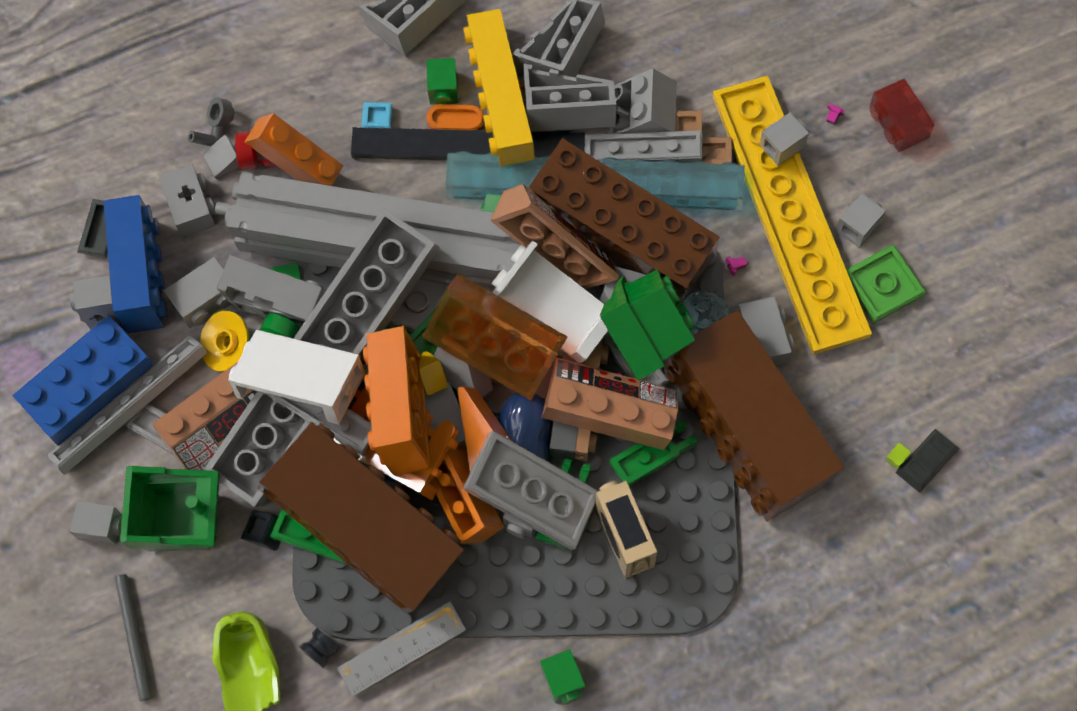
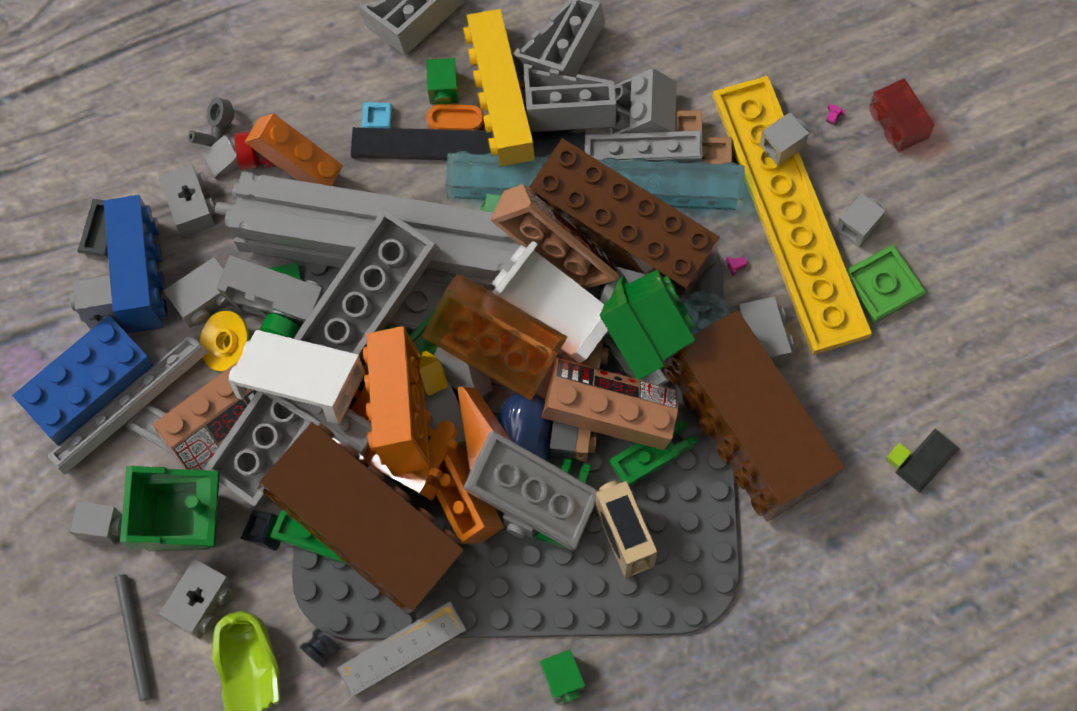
none -> light grey brick [159,559,233,639]

